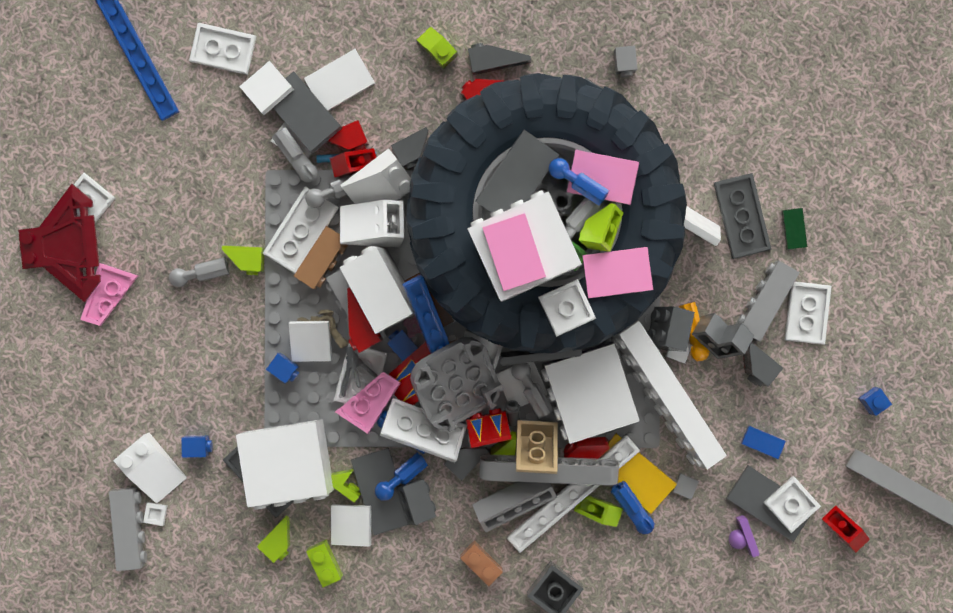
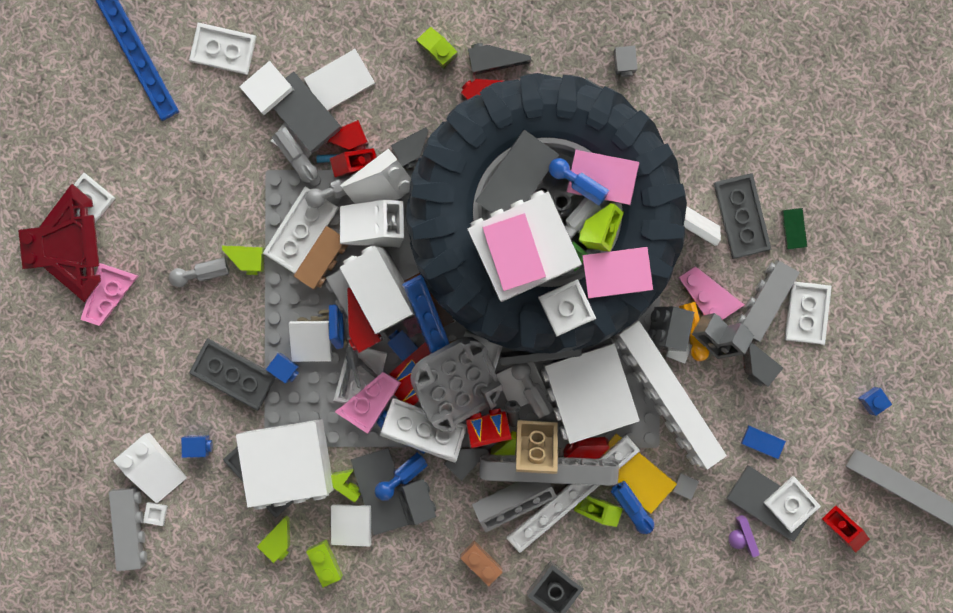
none -> dark grey tile [189,338,276,411]
none -> blue tile [329,304,344,349]
none -> bright pink wing [678,266,744,320]

